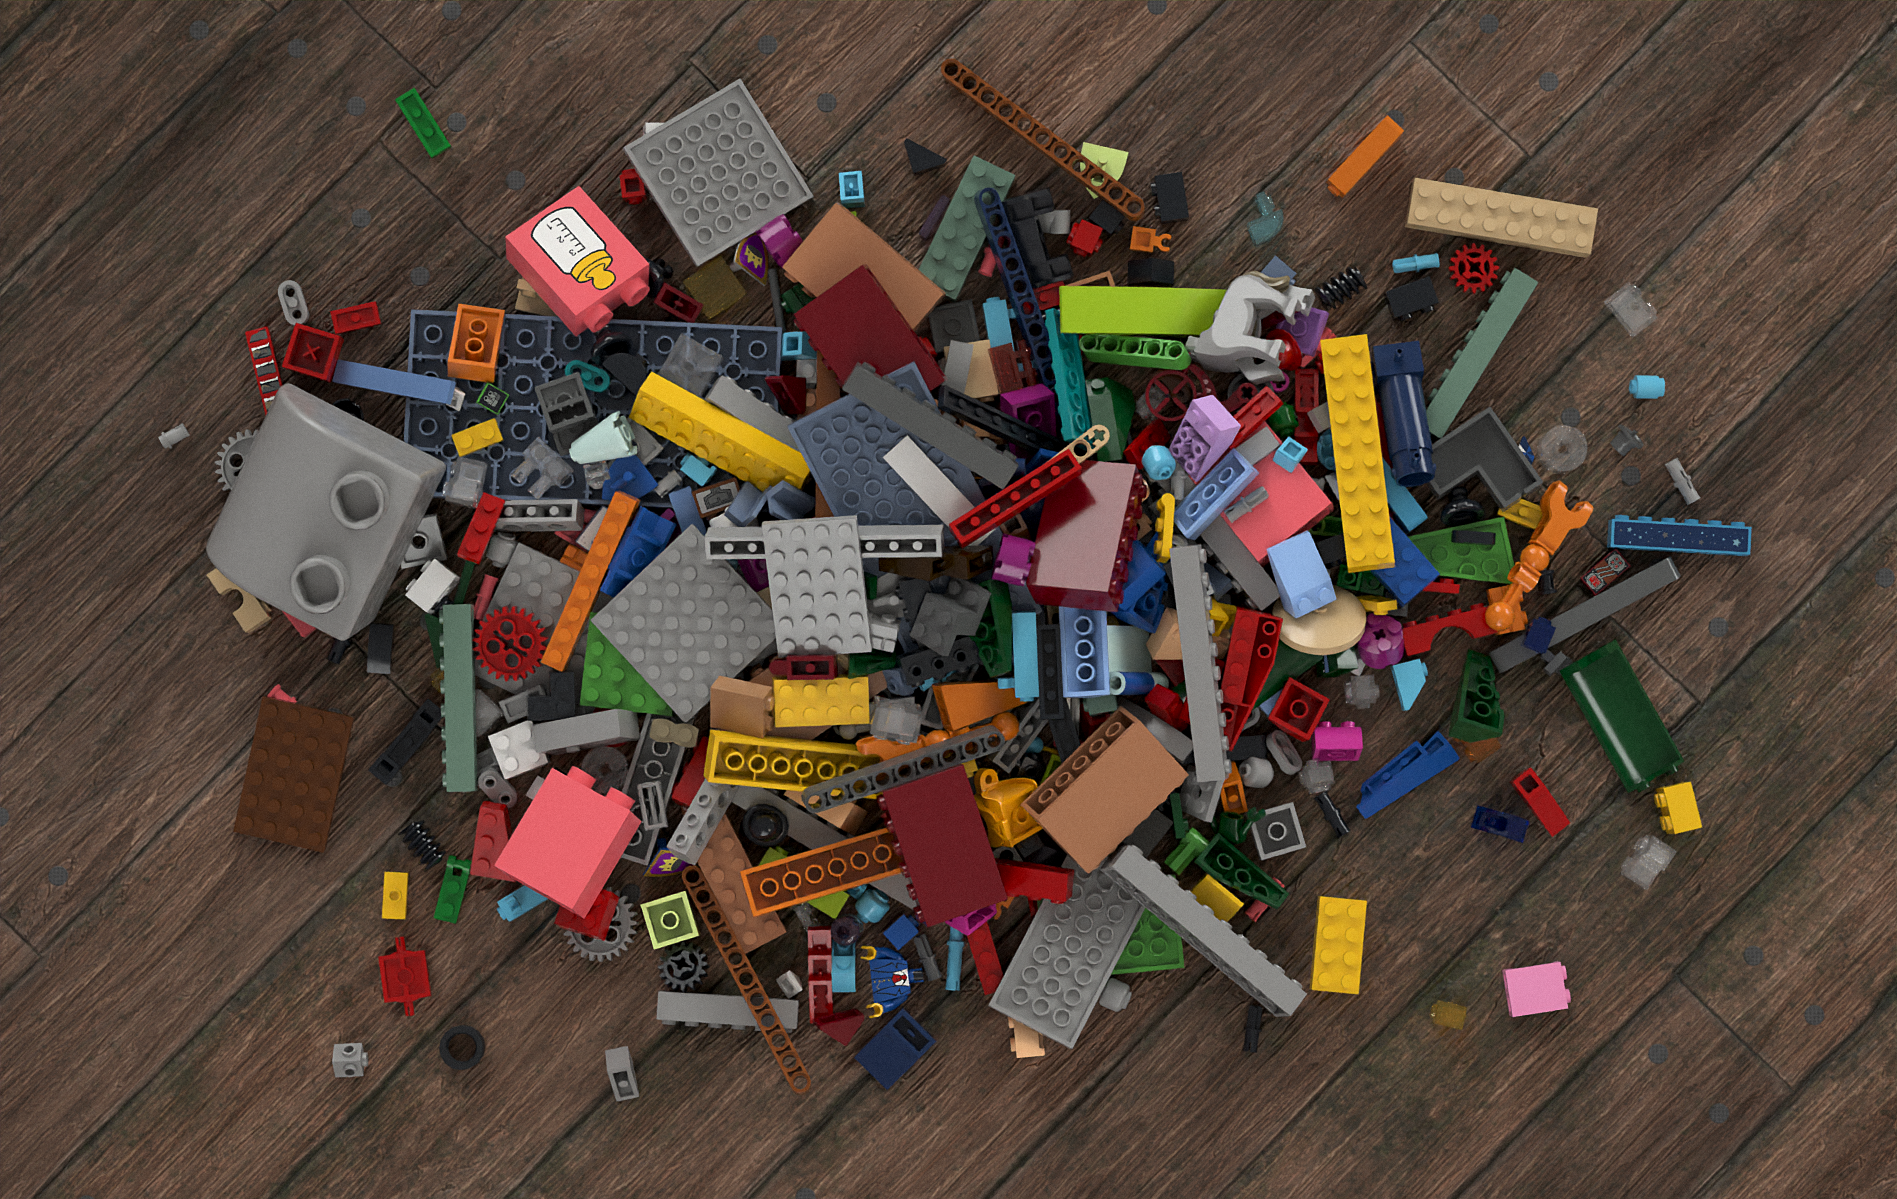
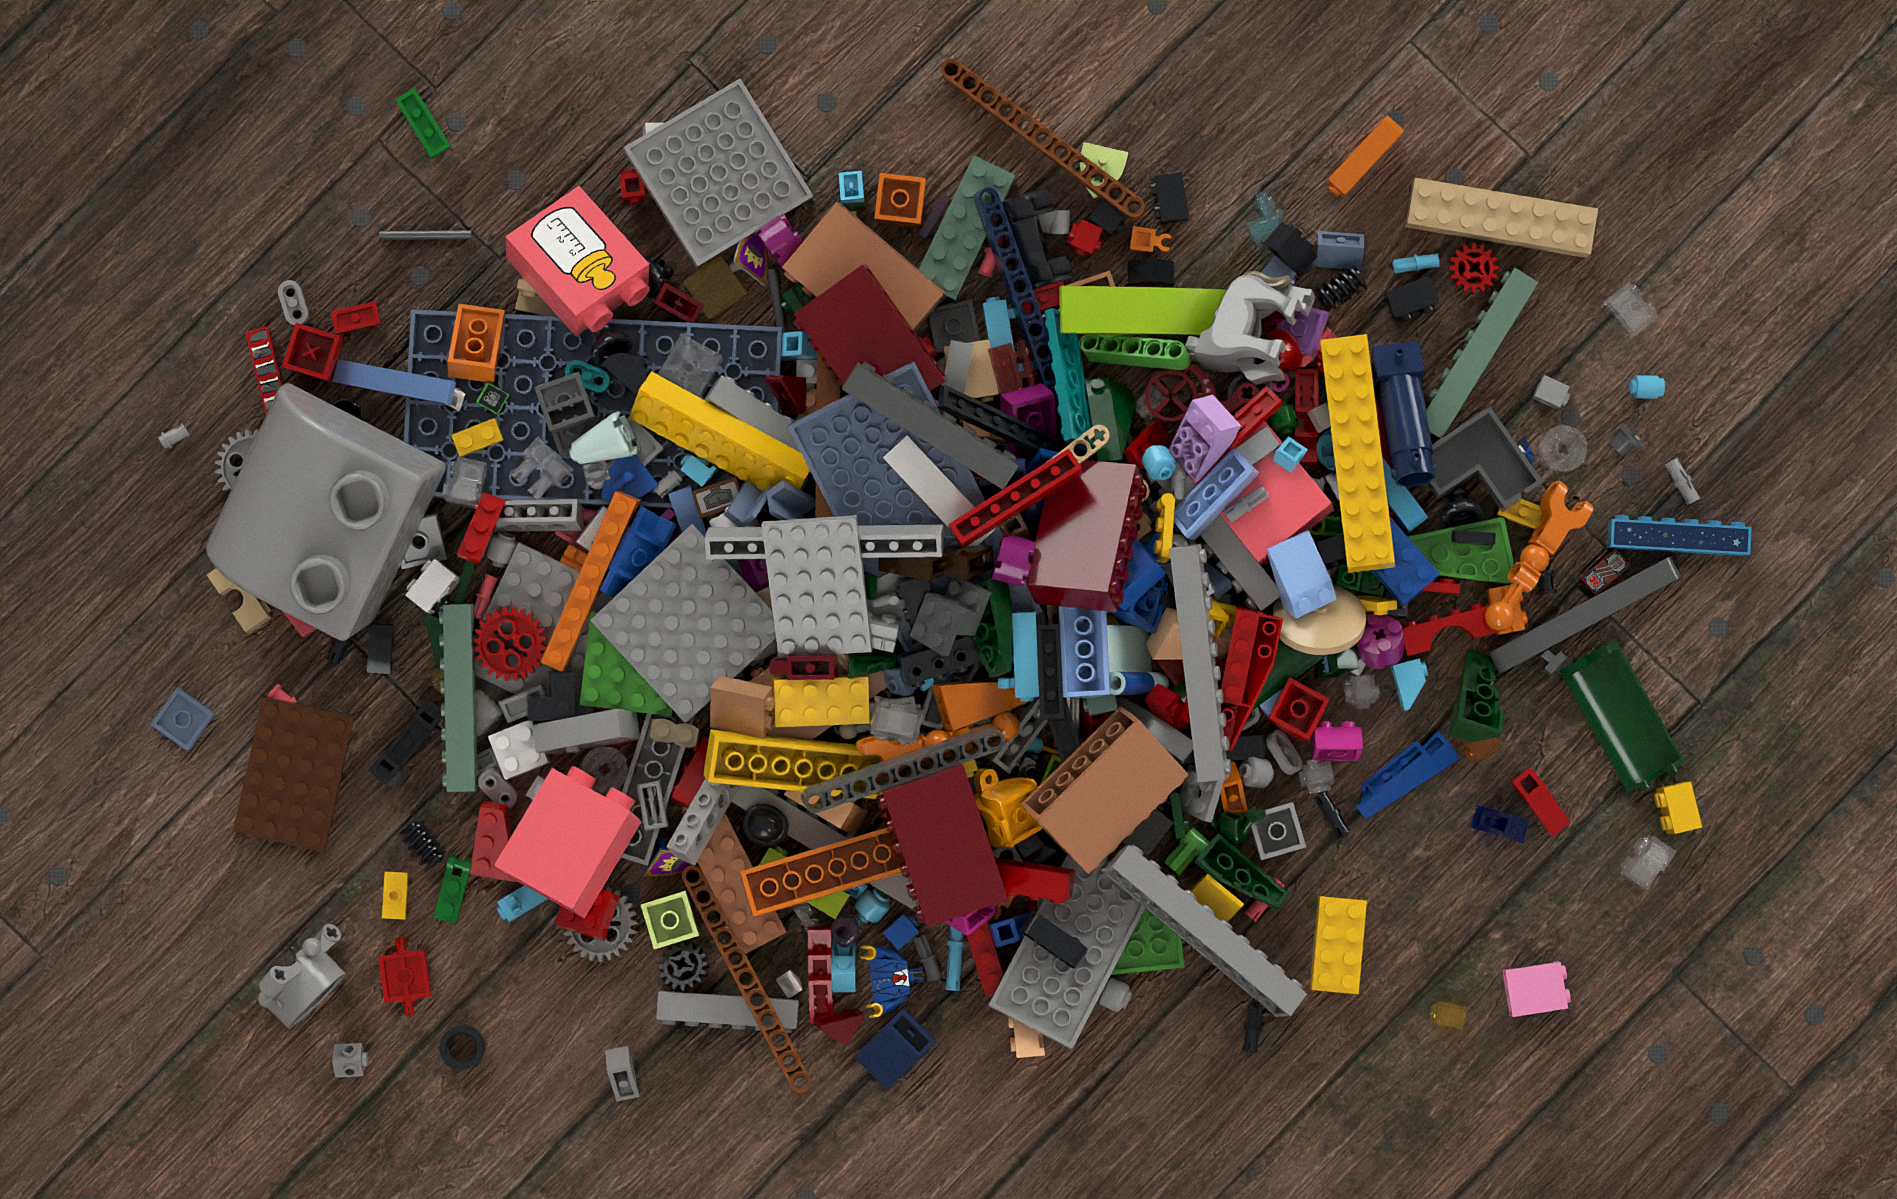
black slope [904,138,947,176] -> none
clear blue brick [1521,617,1556,654] -> none
none -> sand blue tile [150,687,216,752]
none -> light grey piece [258,924,346,1029]
none -> dark grey bar [379,230,473,240]
none -> orange brick [874,173,926,228]
none -> blue brick [988,912,1031,947]
none -> black beam [1019,911,1088,969]
none -> black brick [1264,222,1317,277]
none -> sand blue panel [1315,231,1364,270]
none -> light grey brick [1532,375,1570,410]

